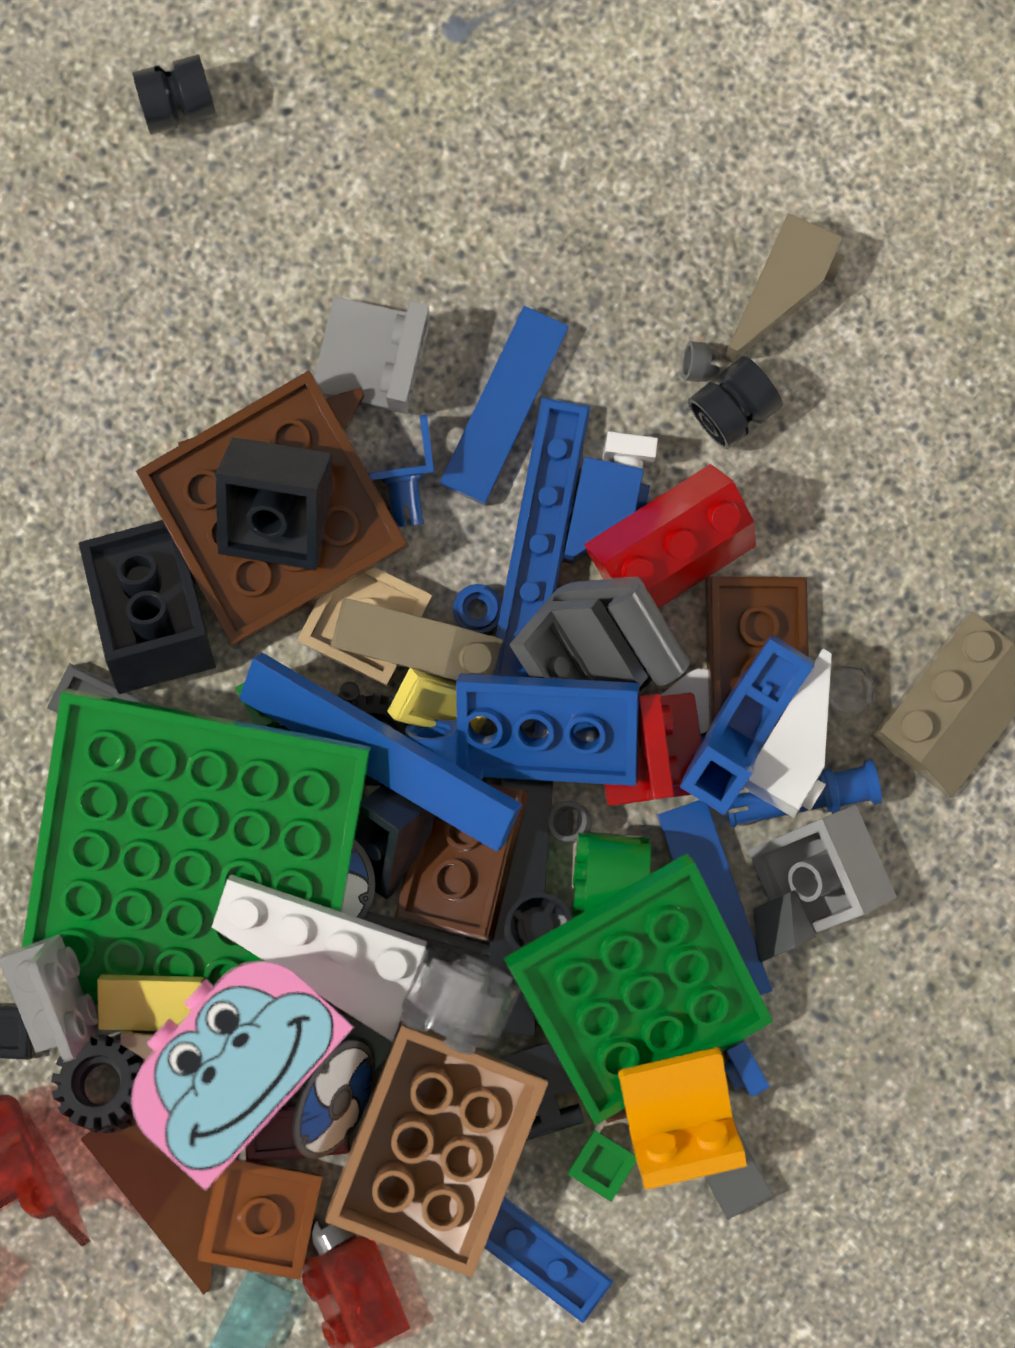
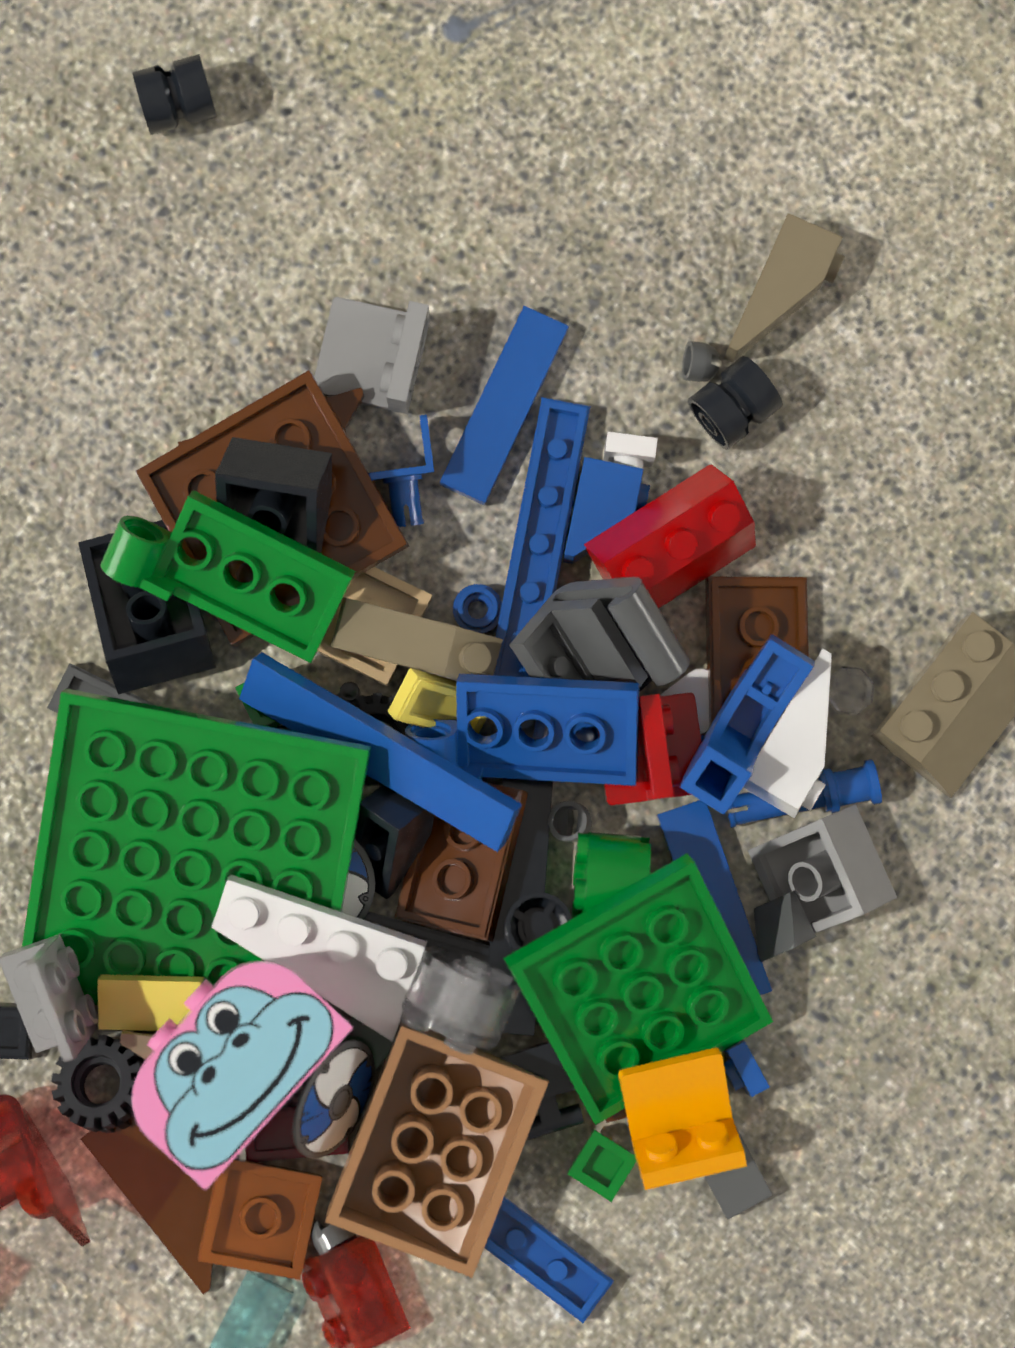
none -> green hinge [101,490,356,663]

